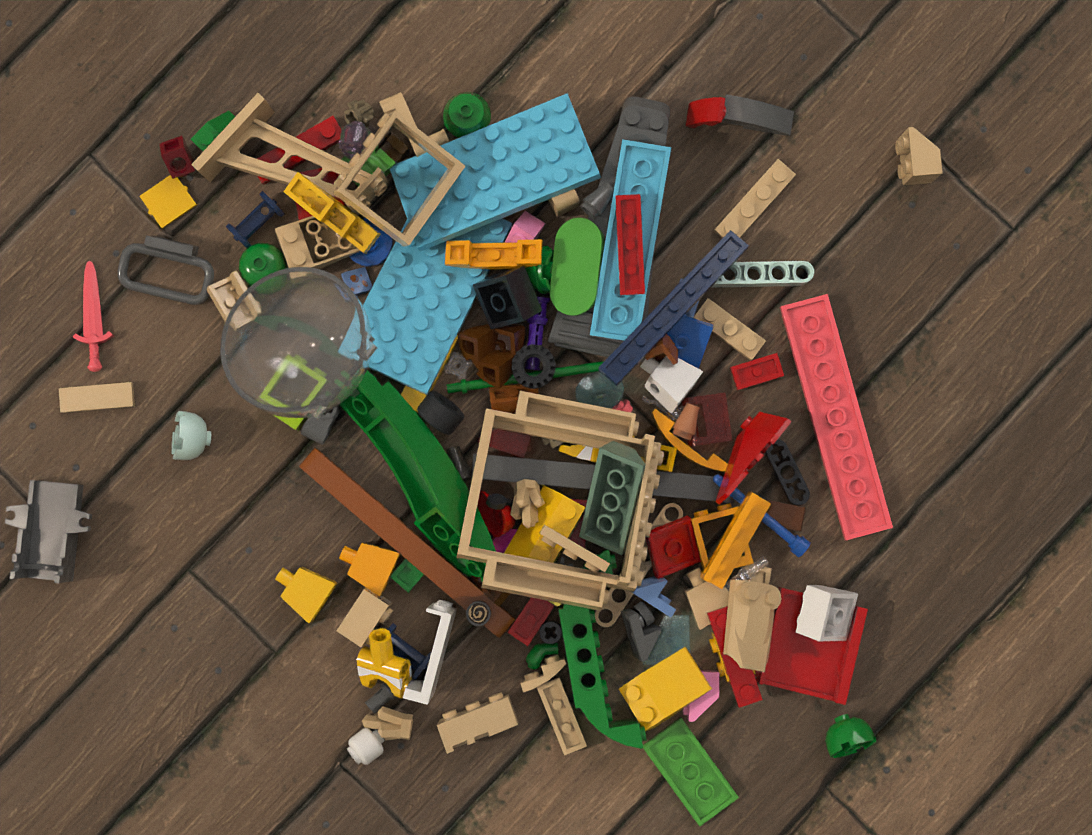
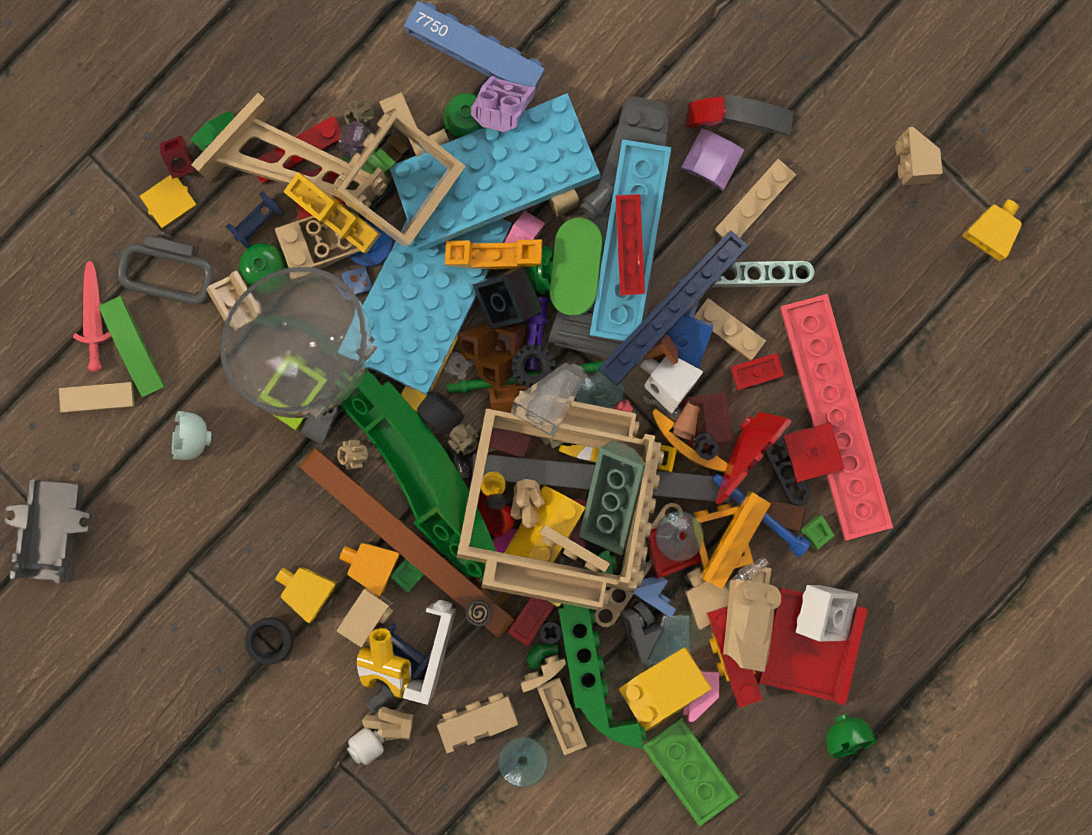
none -> bright green slope [98,295,165,397]
none -> black tyre [245,617,294,665]
none -> tan gear [337,439,368,470]
none -> medium blue brick [404,1,545,90]
none -> dark tan gear [448,424,480,454]
none -> lavender slope [471,76,536,132]
none -> yellow tile [481,472,506,496]
none -> clear light blue dish [498,737,547,787]
none -> clear slope [511,363,587,437]
none -> clear light blue dish [656,511,703,561]
none -> lavender slope [681,128,744,191]
none -> black bush [694,432,719,460]
none -> red plate [783,422,845,482]
none -> bright green plate [801,516,835,550]
none -> yellow torso [962,200,1022,262]

